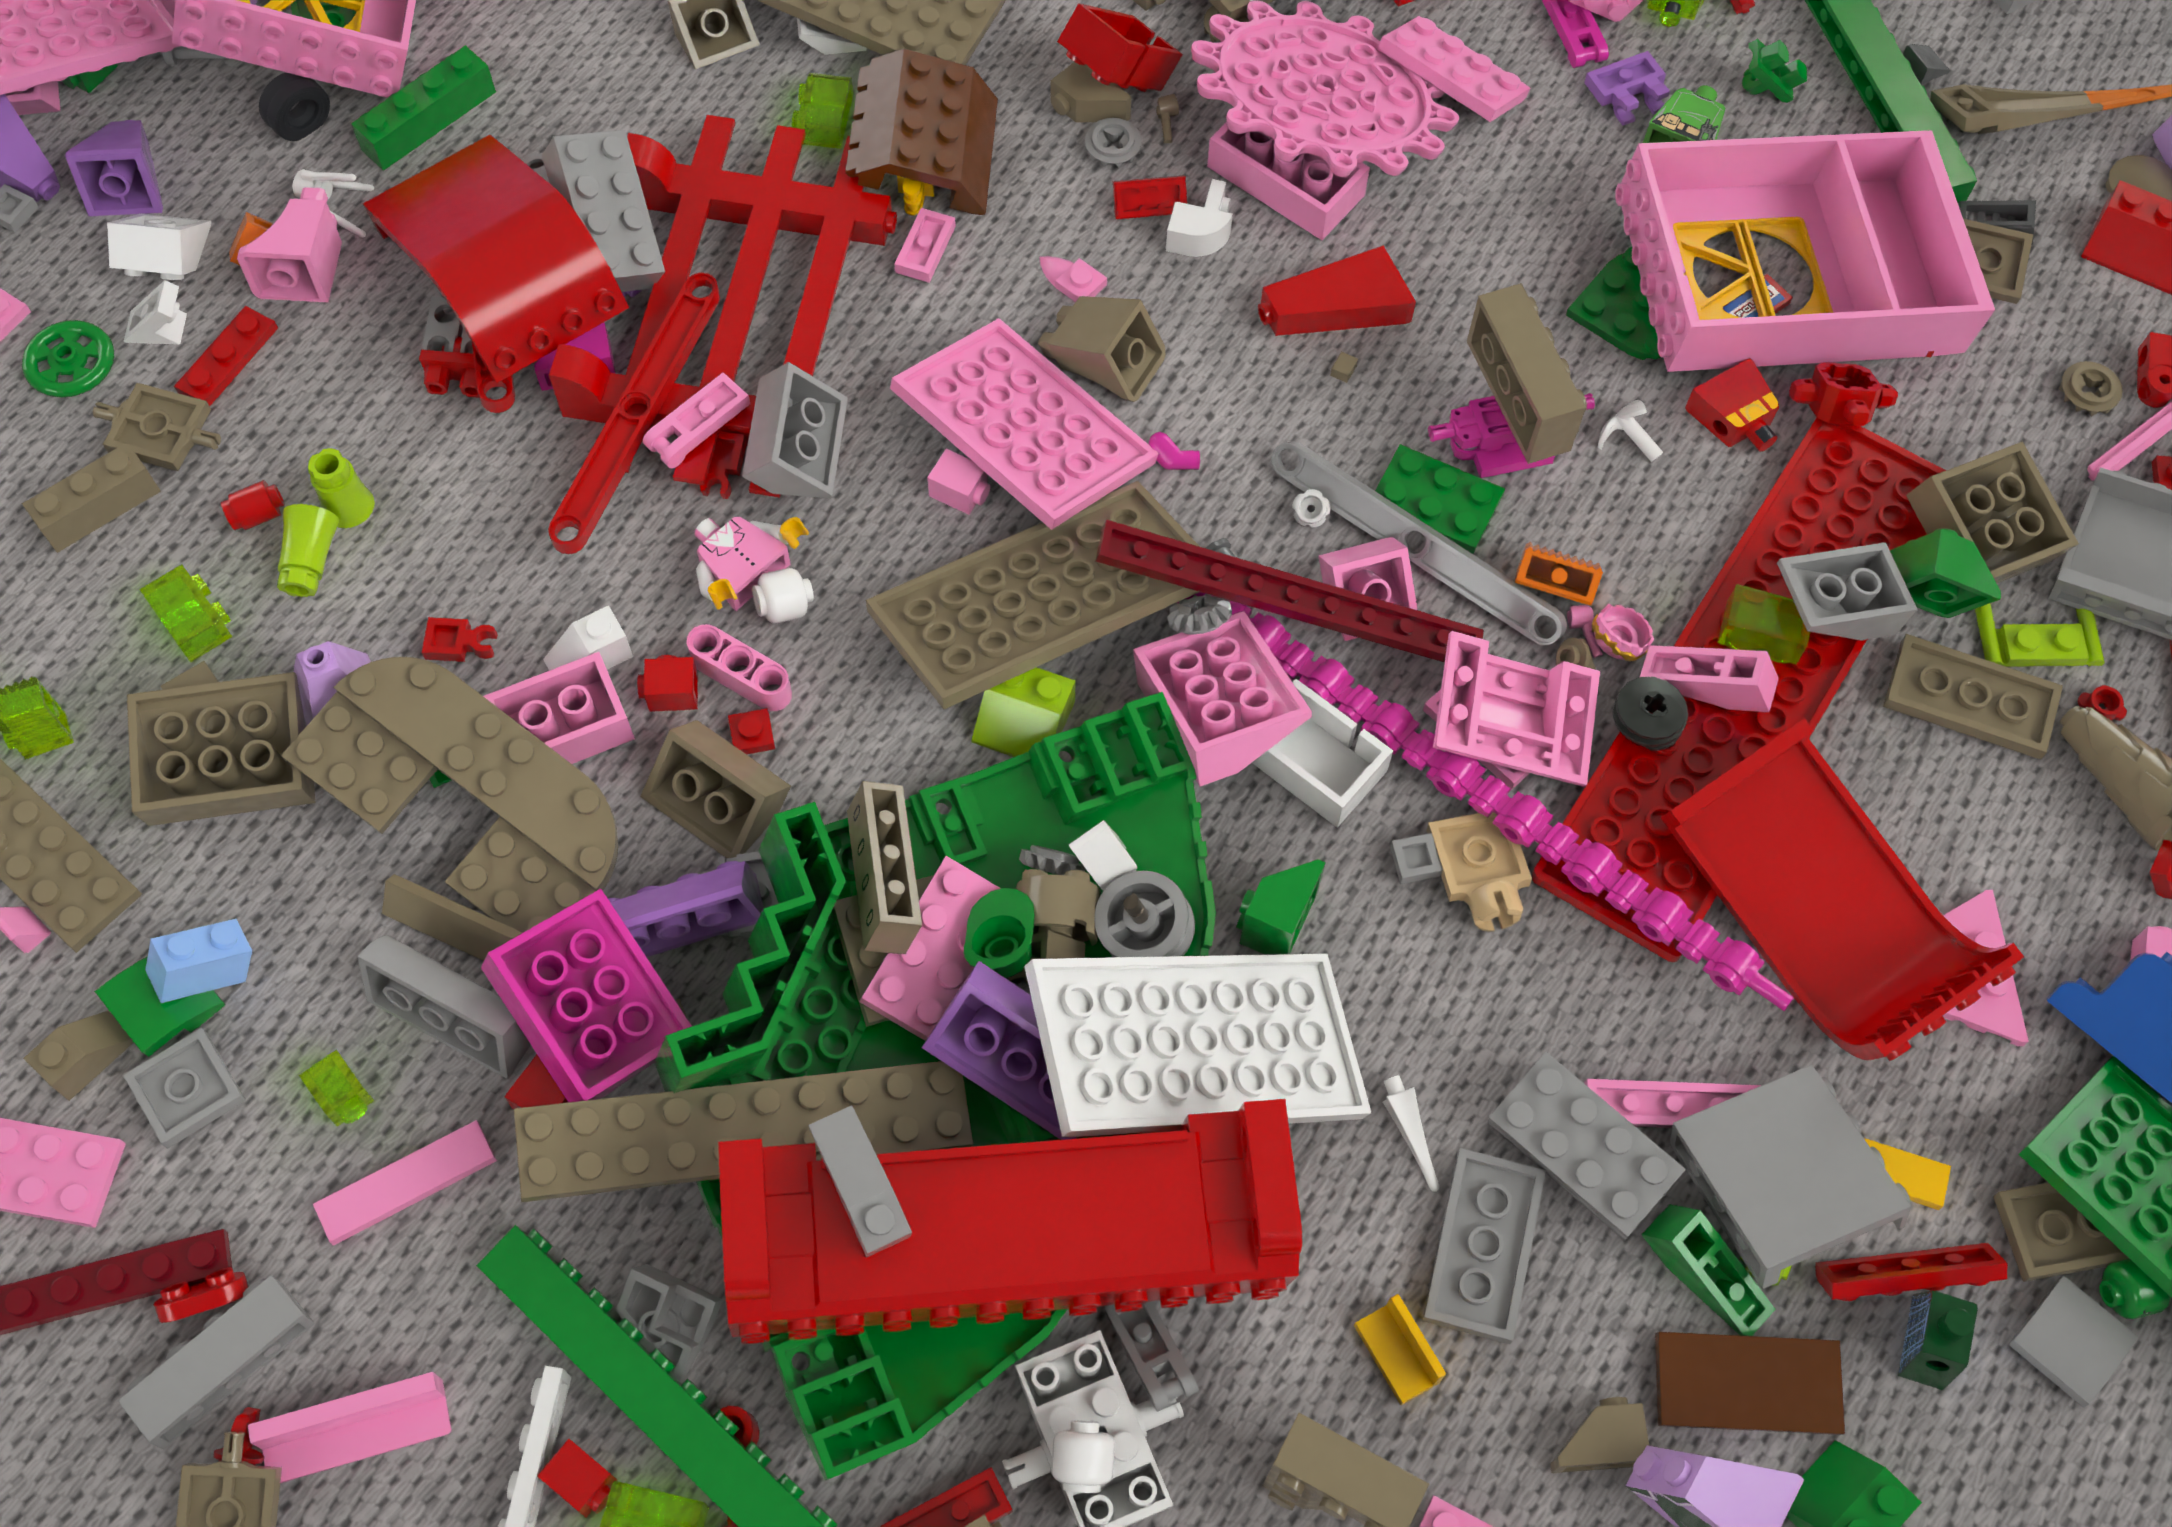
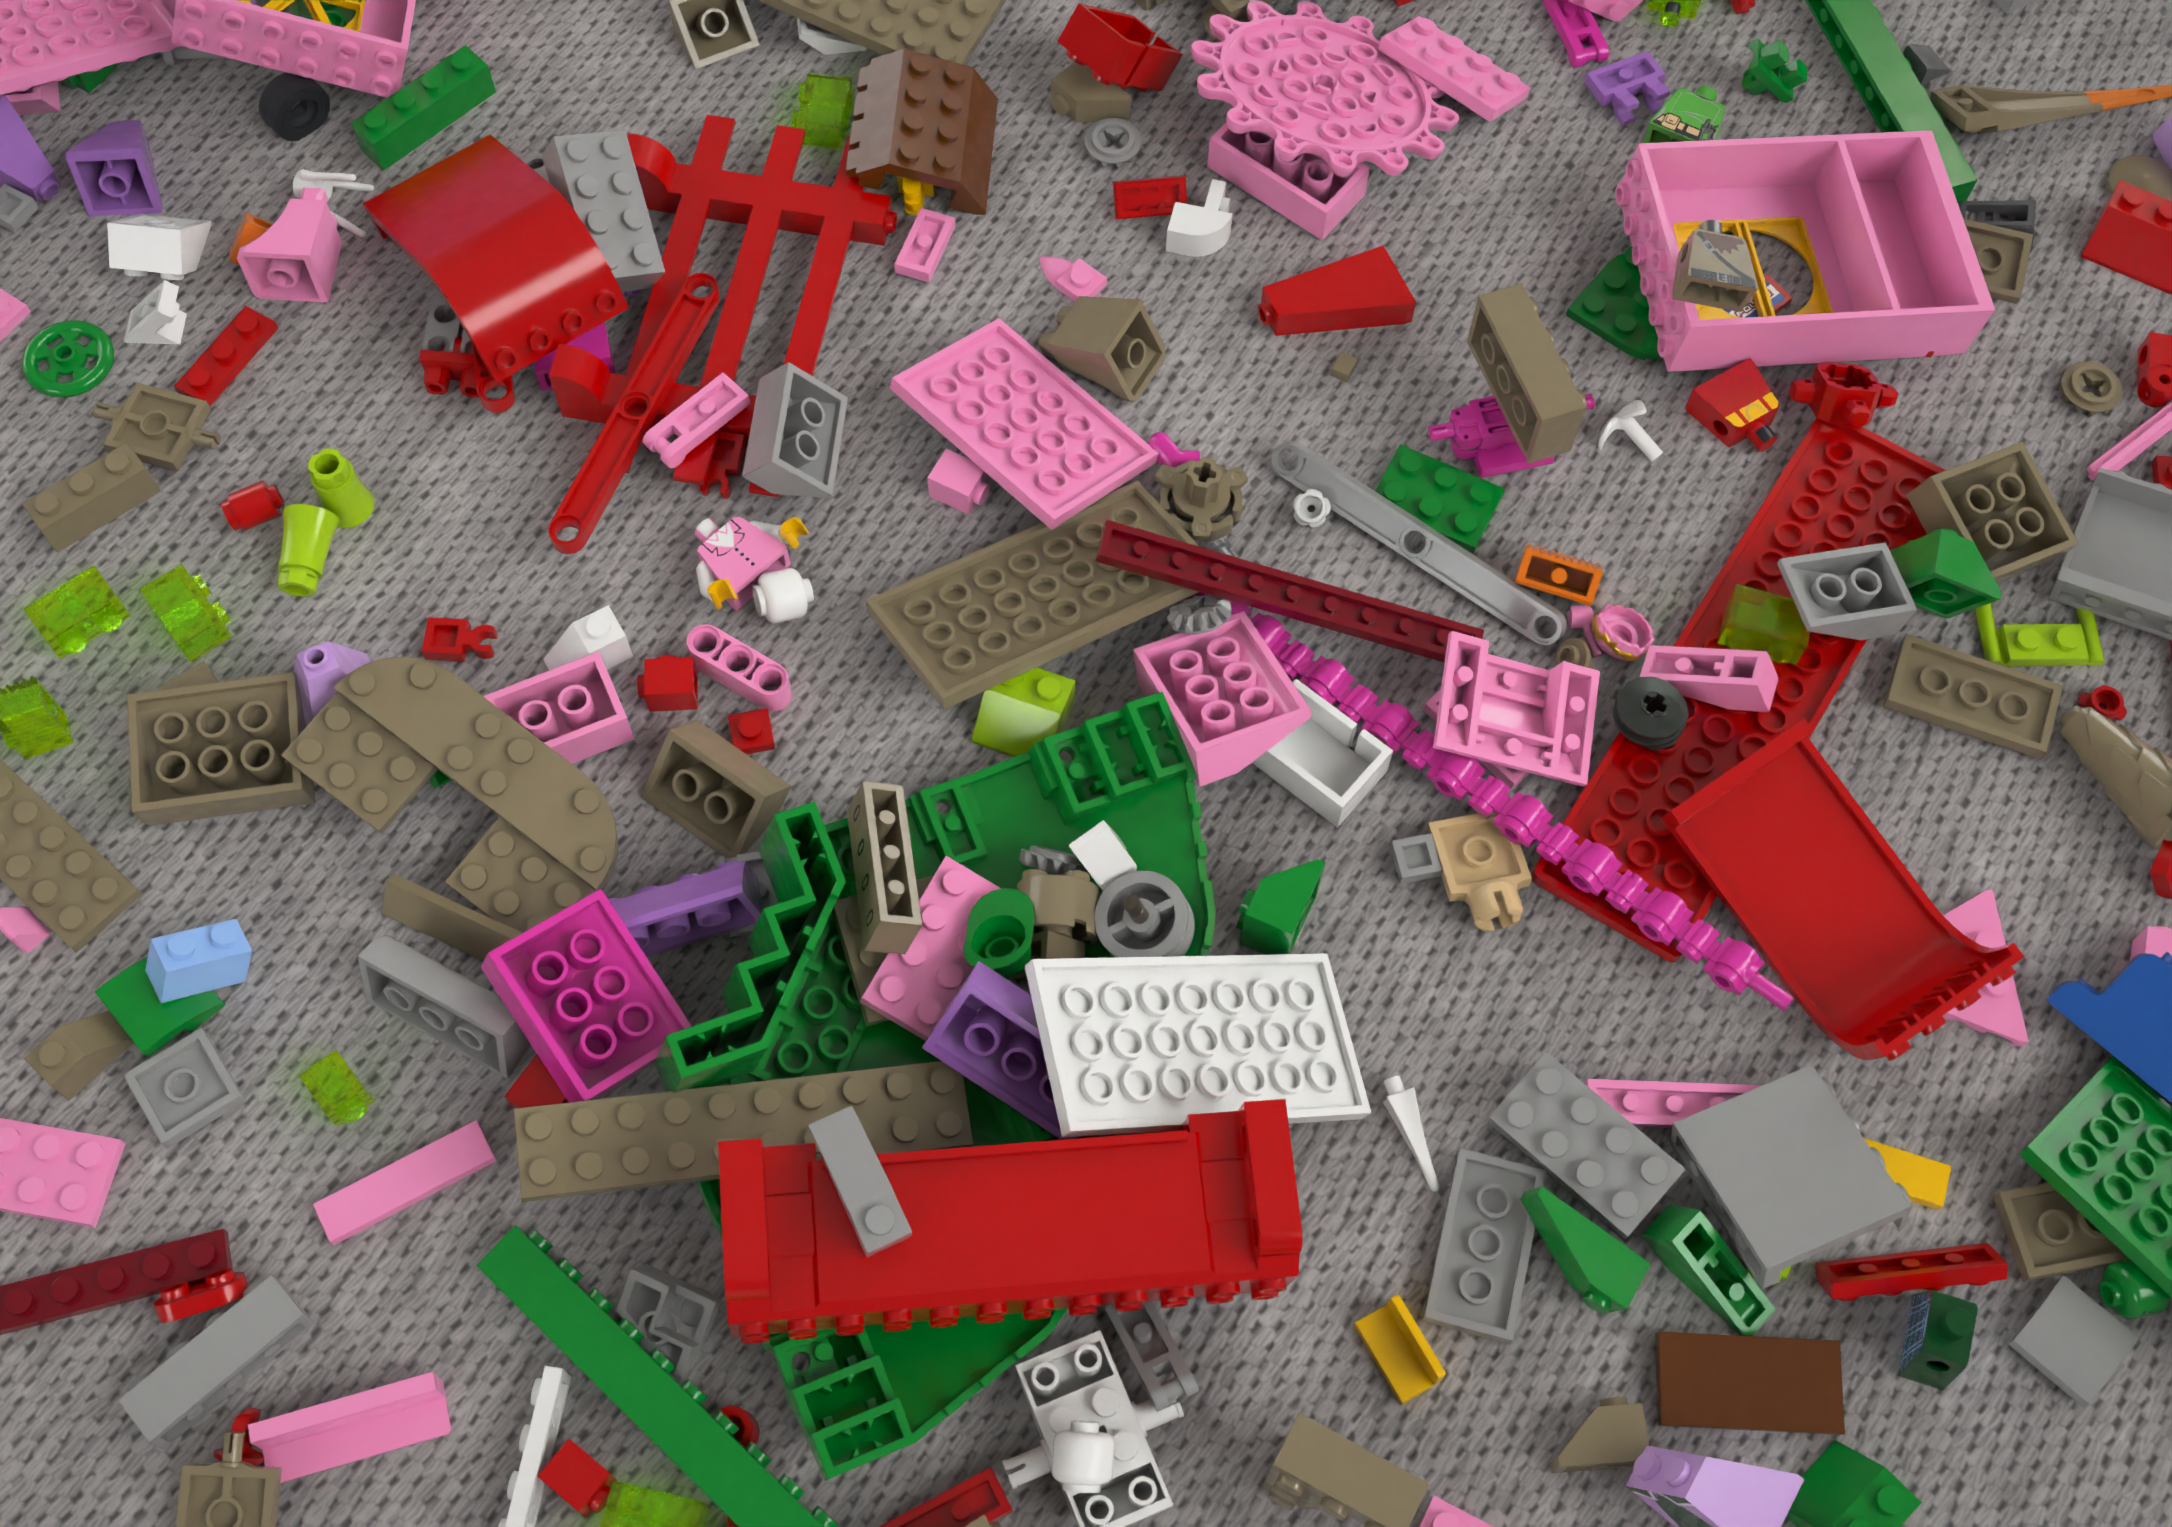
dark tan hand [1156,94,1179,143] -> none
bright pink slope [1318,537,1417,641] -> none
none -> clear neon green brick [23,565,131,659]
none -> dark tan piece [1155,457,1248,541]
none -> green slope [1520,1186,1651,1314]
none -> dark tan torso [1672,220,1758,312]

